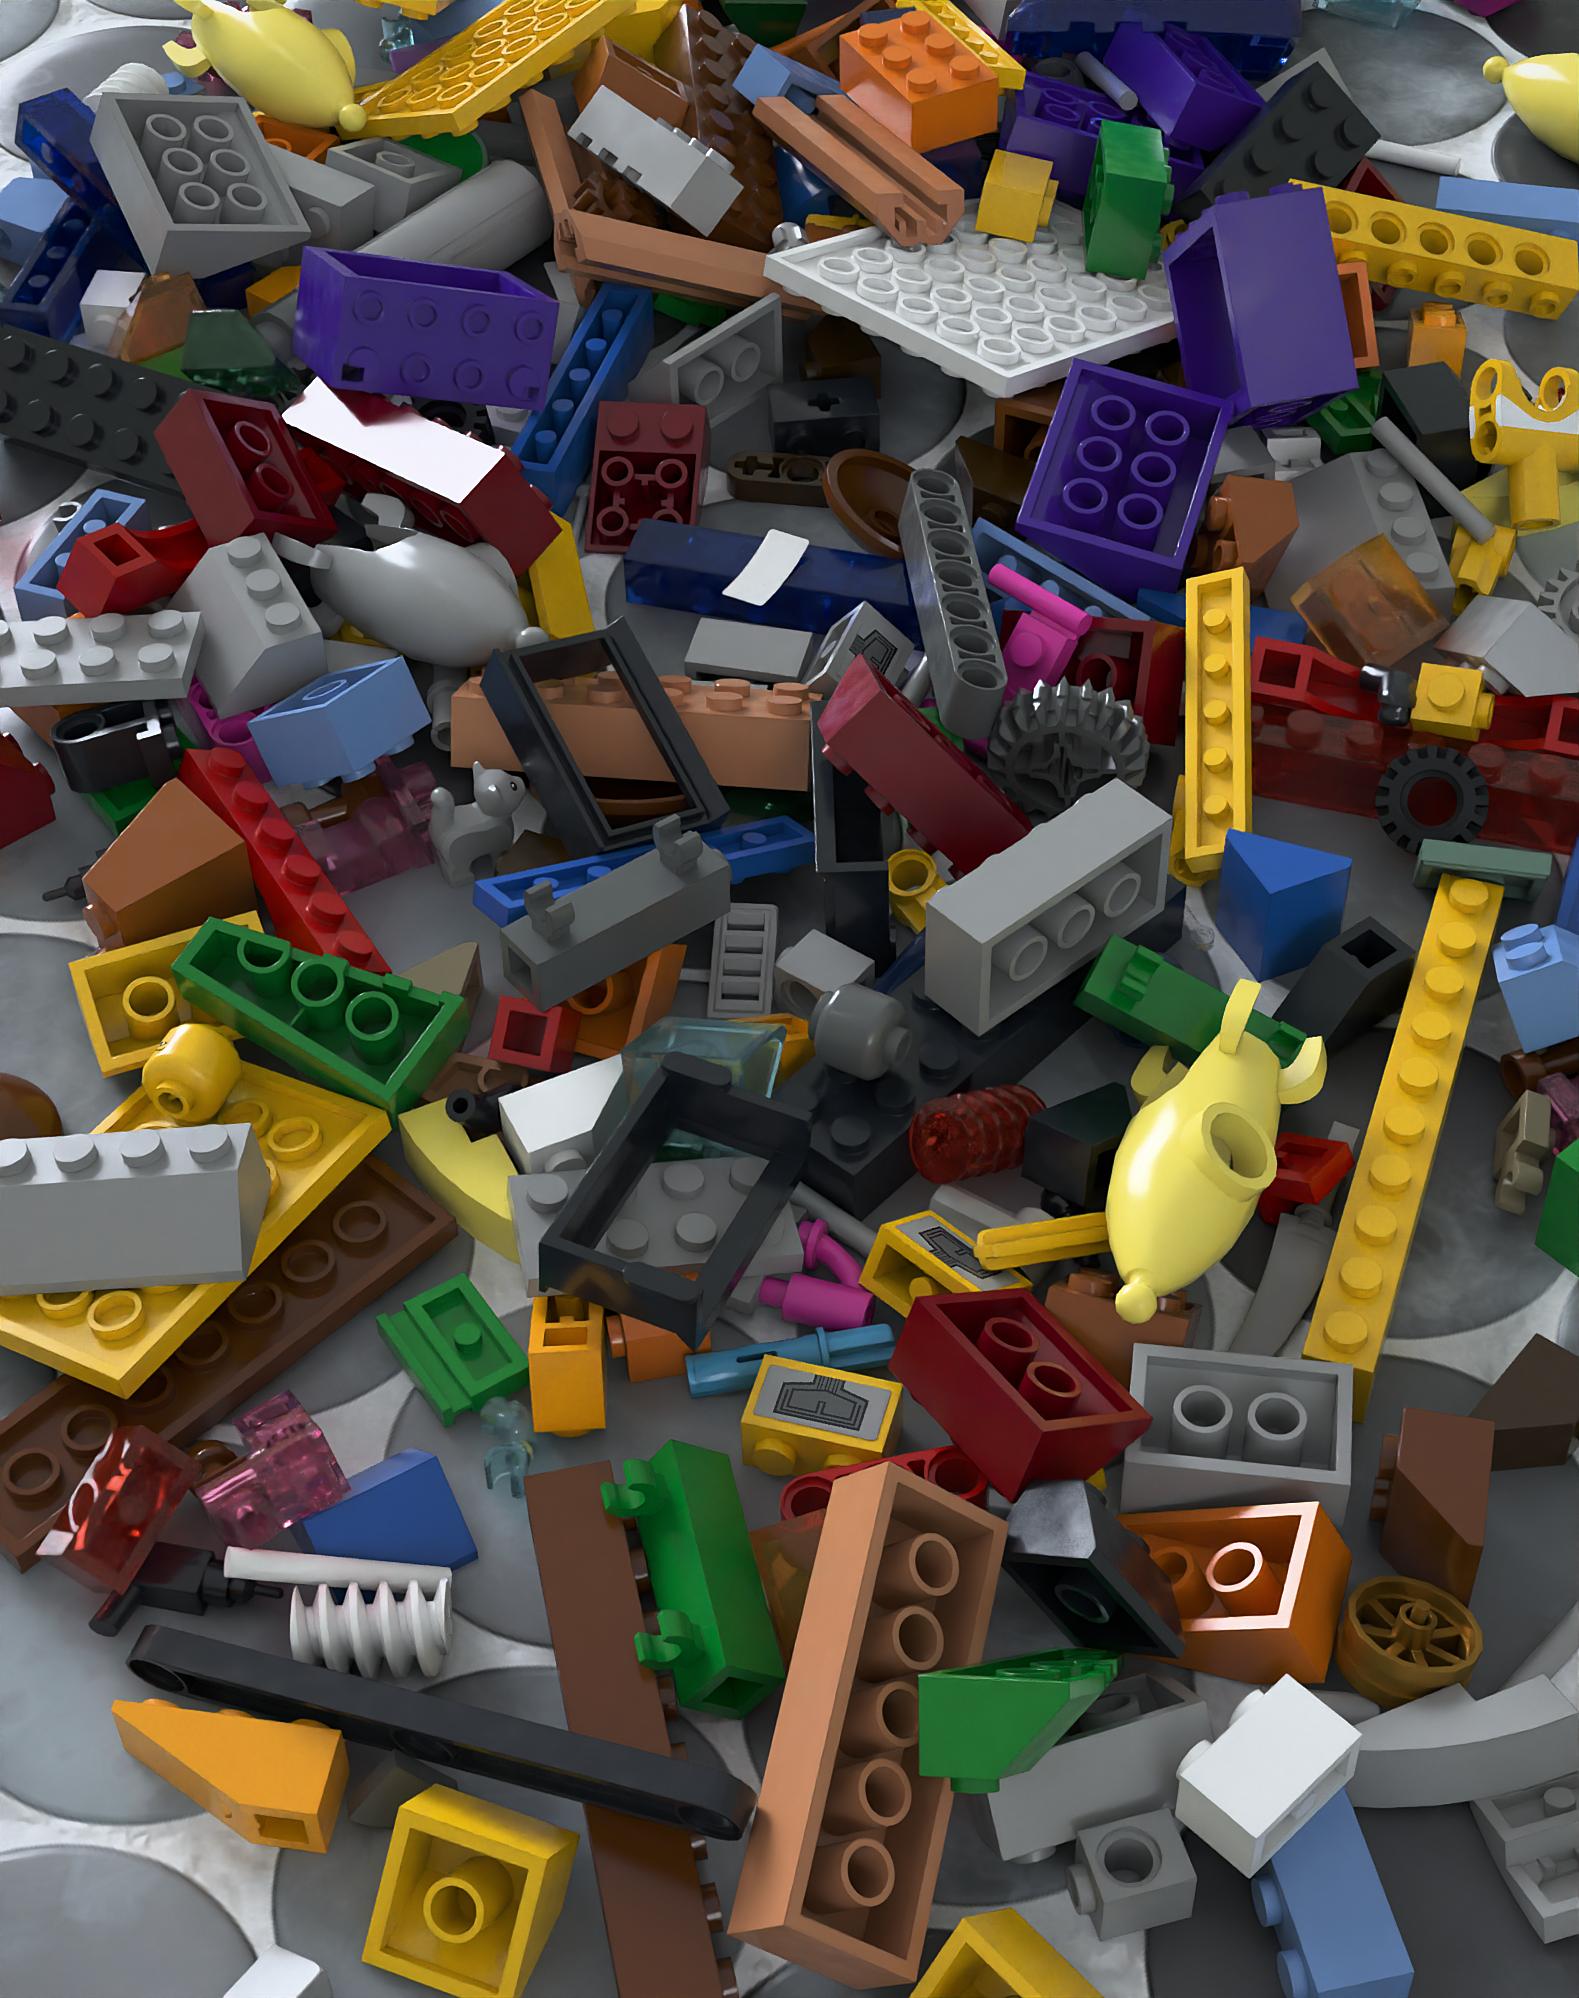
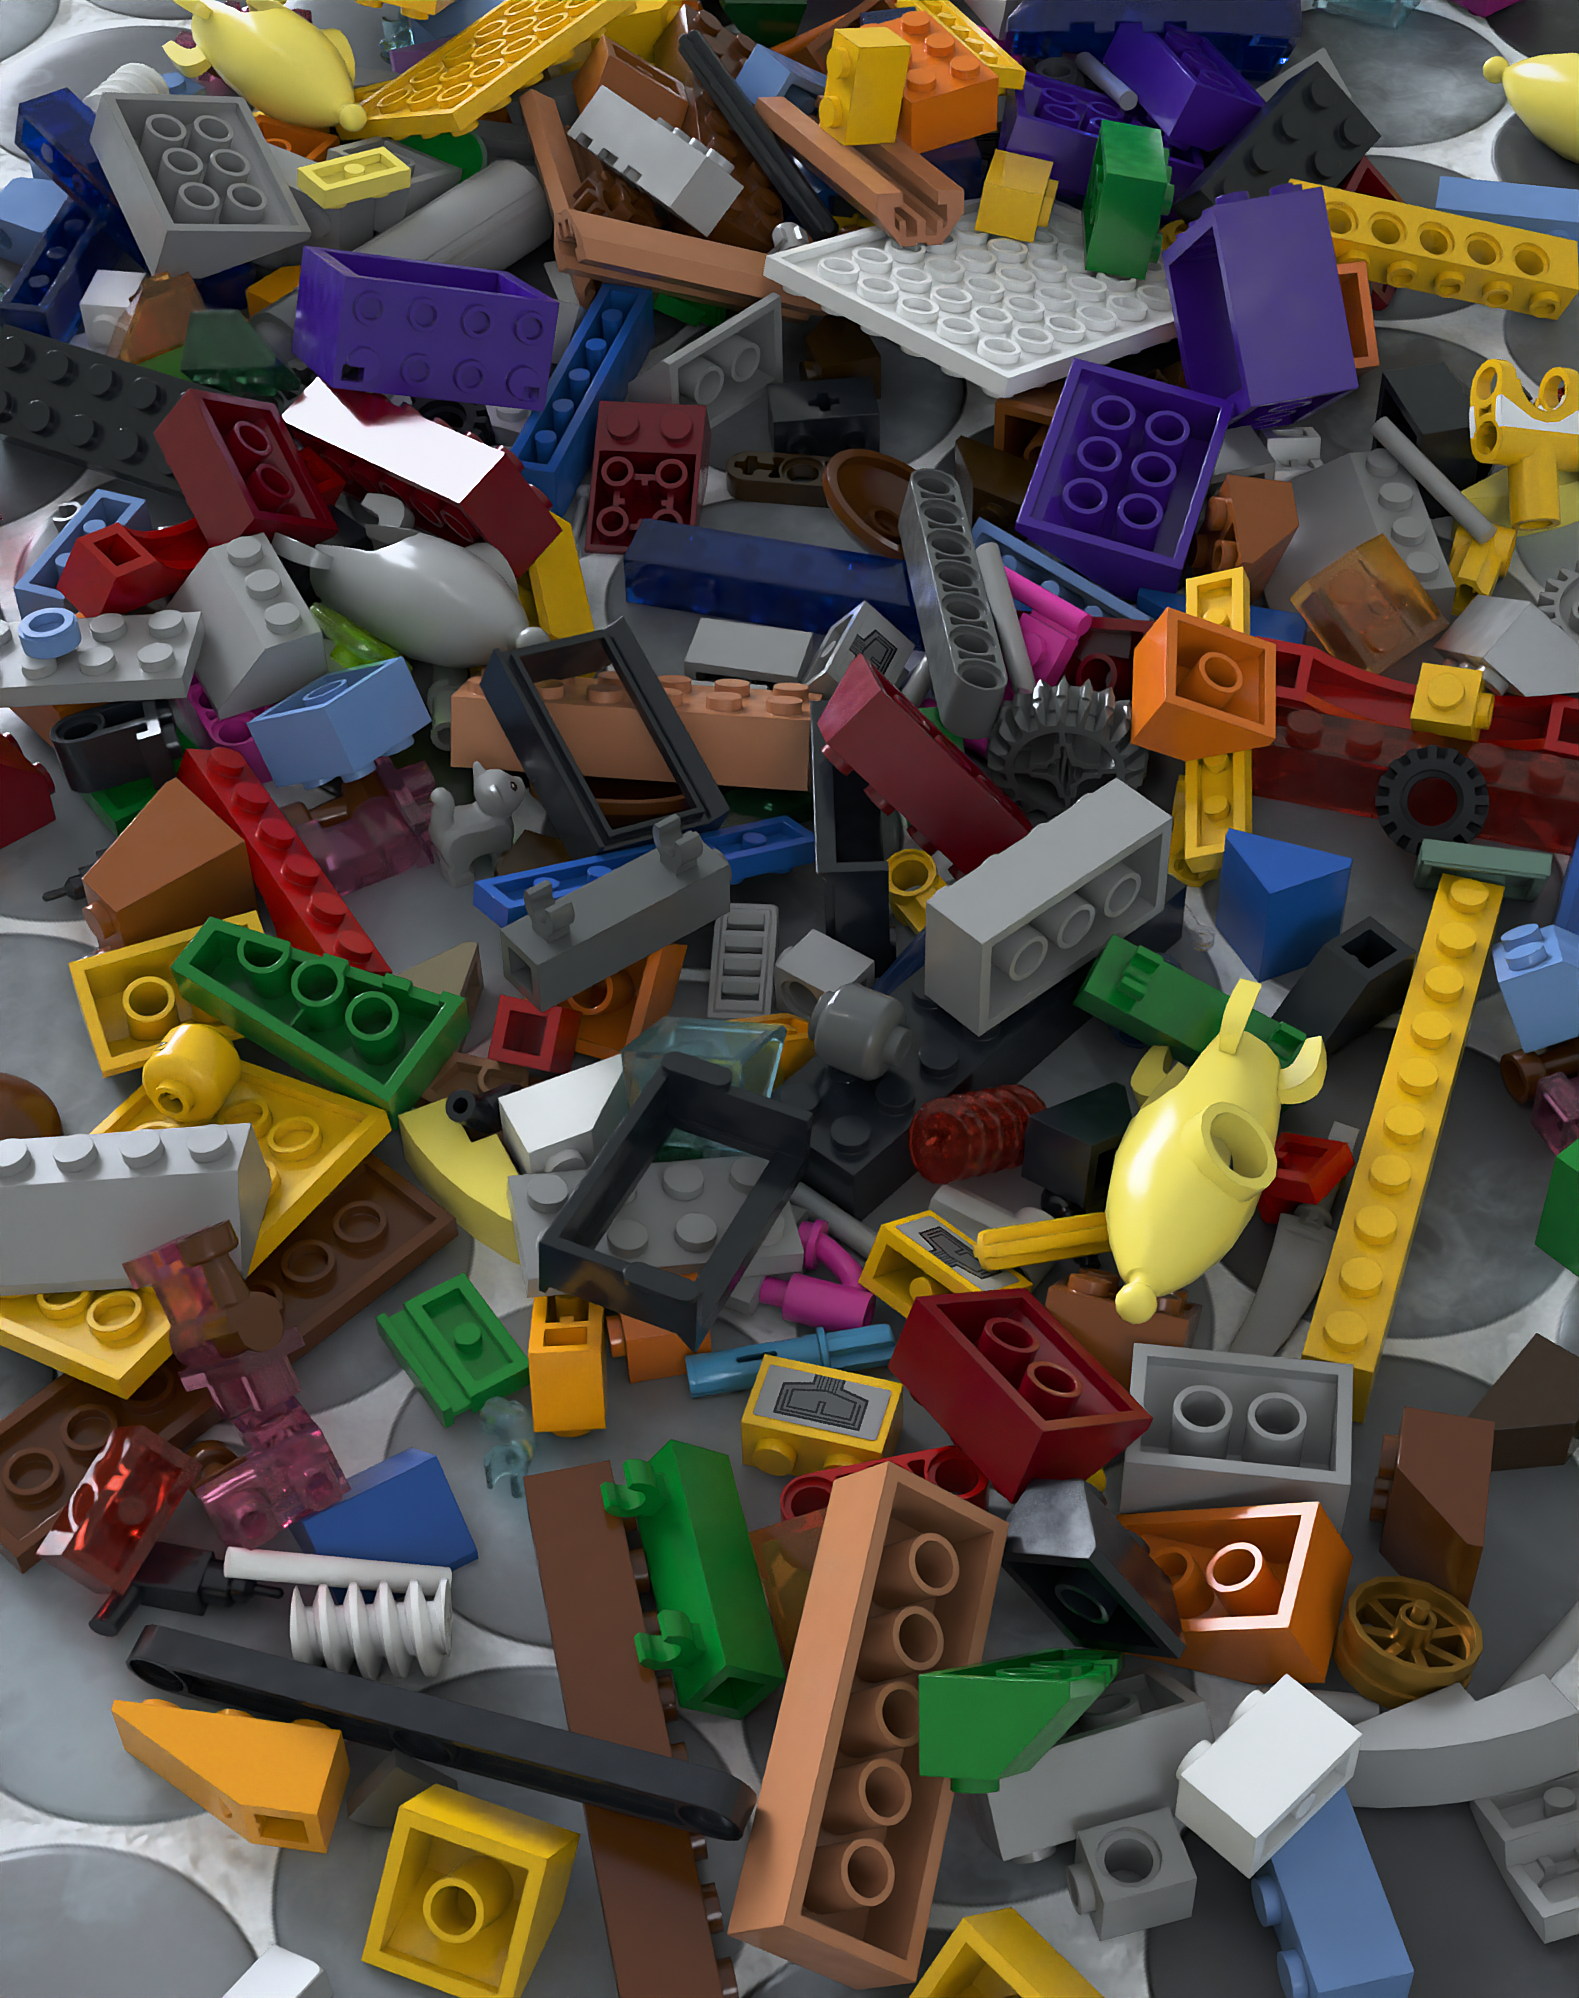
white sticker [722,529,809,606] -> none
green wing [1305,370,1381,455] -> none
black arm [1358,663,1418,727] -> none
white bar [1365,139,1461,177] -> none
light orange slope [1405,301,1467,378] -> none
dark tan plate [1493,1090,1556,1216] -> none
none -> medium blue tile [18,607,82,659]
none -> clear pink hips [122,1219,305,1420]
none -> light yellow plate [297,146,411,209]
none -> clear neon green dish [310,602,413,673]
none -> black axle [678,29,839,242]
none -> yellow brick [819,27,912,146]
none -> light grey bar [975,542,1036,696]
none -> orange slope [1130,607,1276,761]

